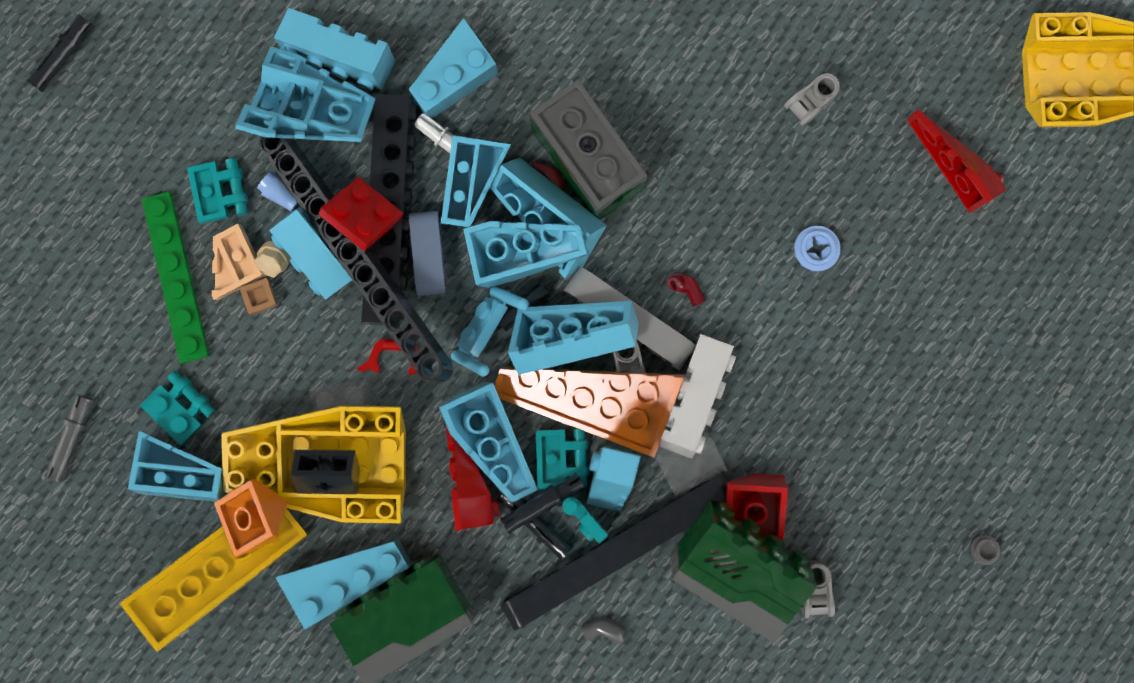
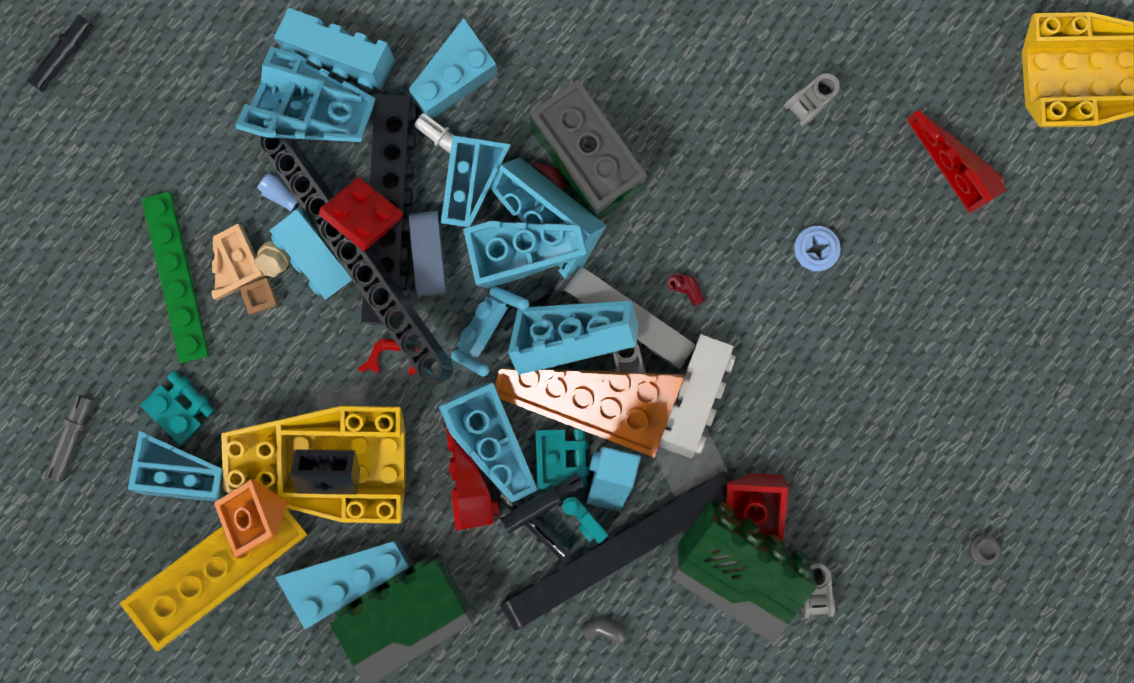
teal plate [187,158,249,224] -> none

